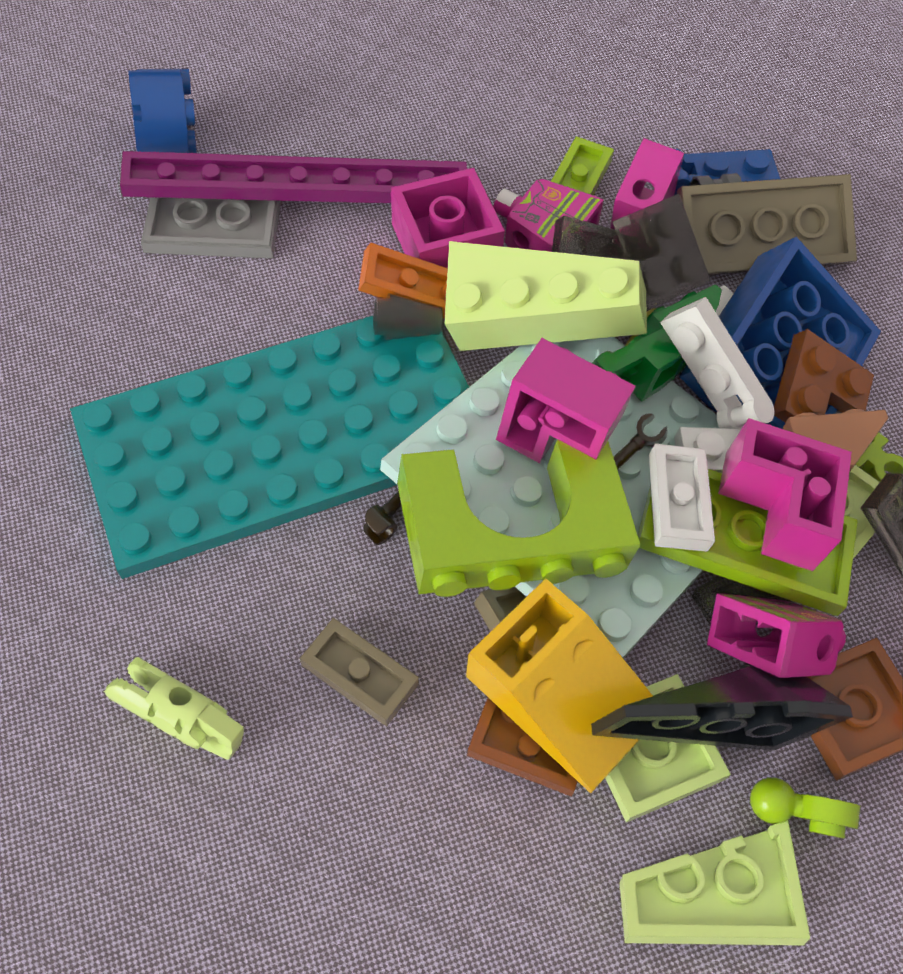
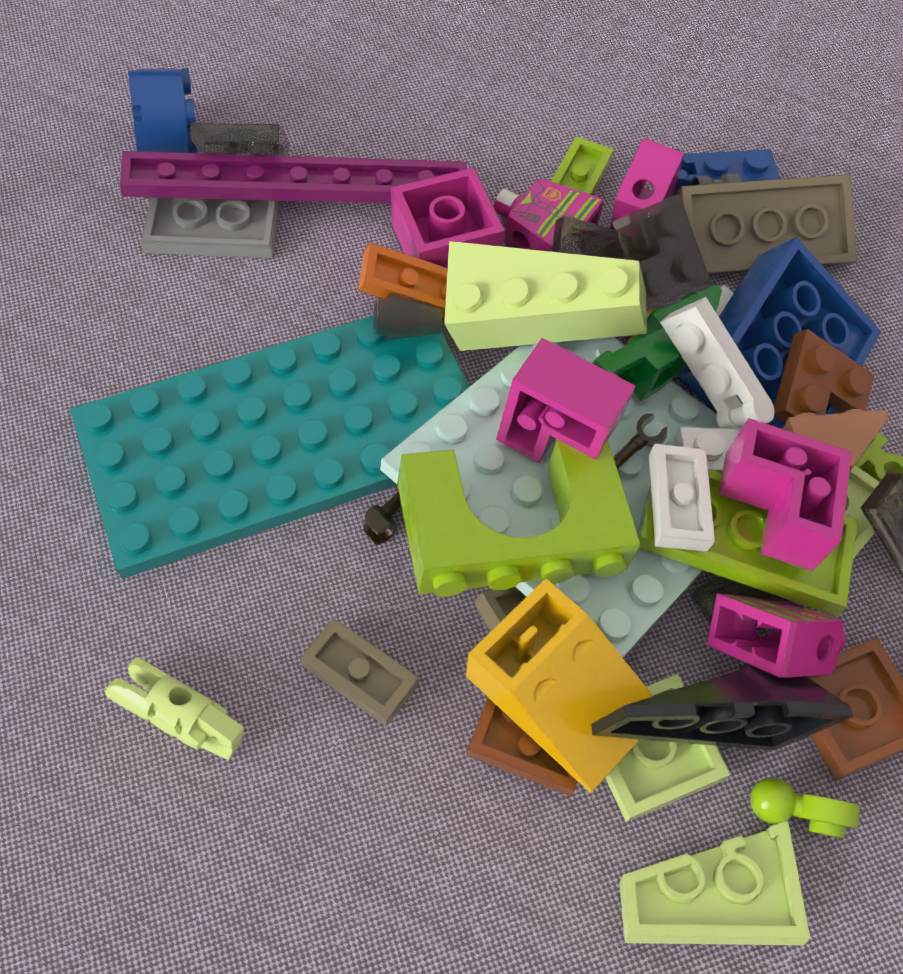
none -> clear smoke plate [191,123,289,156]

